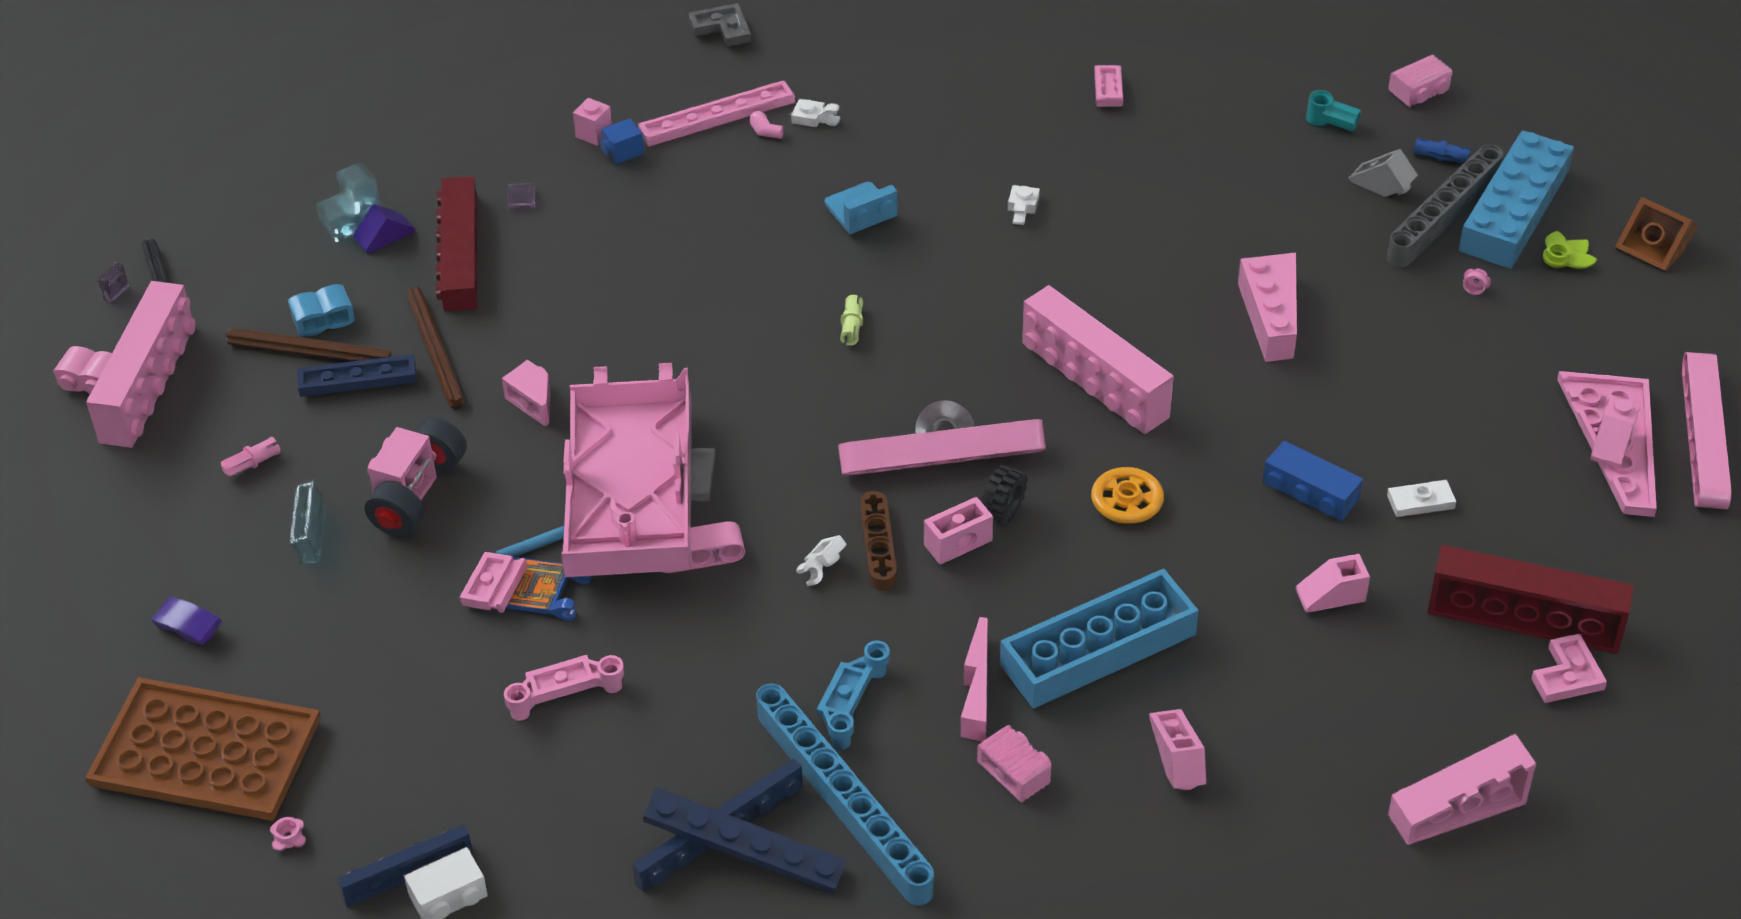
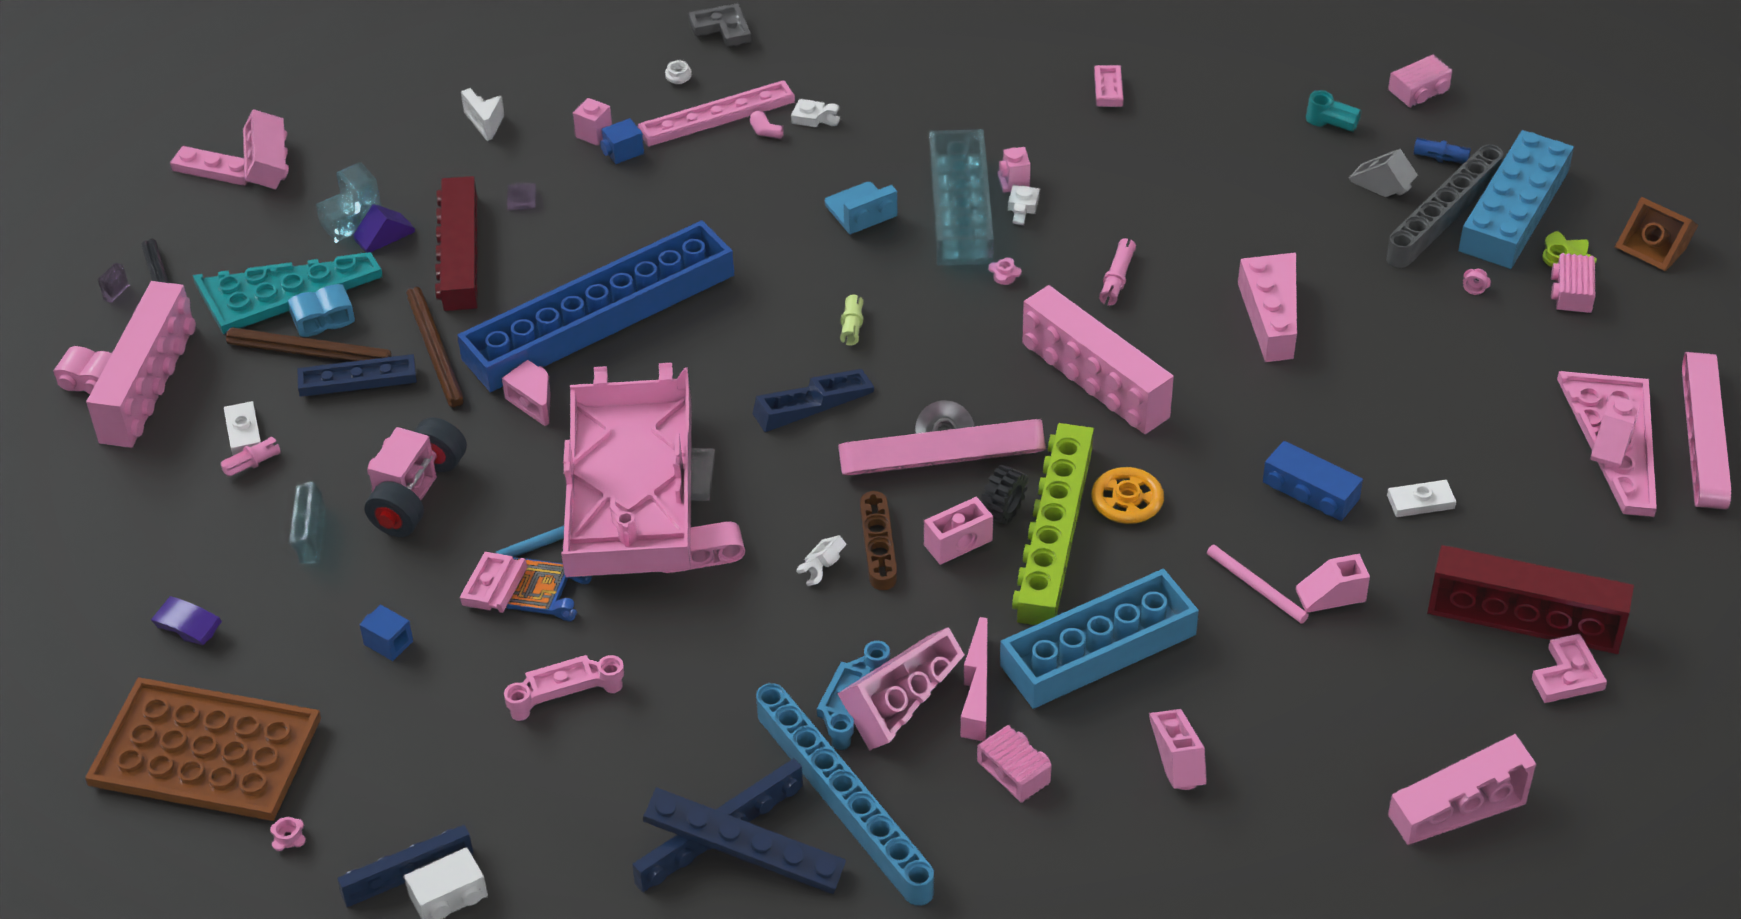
none -> bright pink plate [170,146,248,186]
none -> teal wing [192,252,383,334]
none -> white plate [224,401,261,455]
none -> bright pink brick [243,109,289,189]
none -> blue brick [359,604,413,661]
none -> blue brick [457,220,734,393]
none -> white slope [461,88,504,141]
none -> white plate [665,60,692,84]
none -> dark blue slope [752,369,875,432]
none -> bright pink wedge [837,627,964,750]
none -> clear light blue brick [929,129,994,266]
none -> bright pink plate [988,258,1021,285]
none -> bright pink brick [998,147,1031,193]
none -> lime brick [1012,423,1094,625]
none -> bright pink pin [1099,238,1136,306]
none -> bright pink bar [1207,545,1309,624]
none -> bright pink brick [1551,253,1595,313]

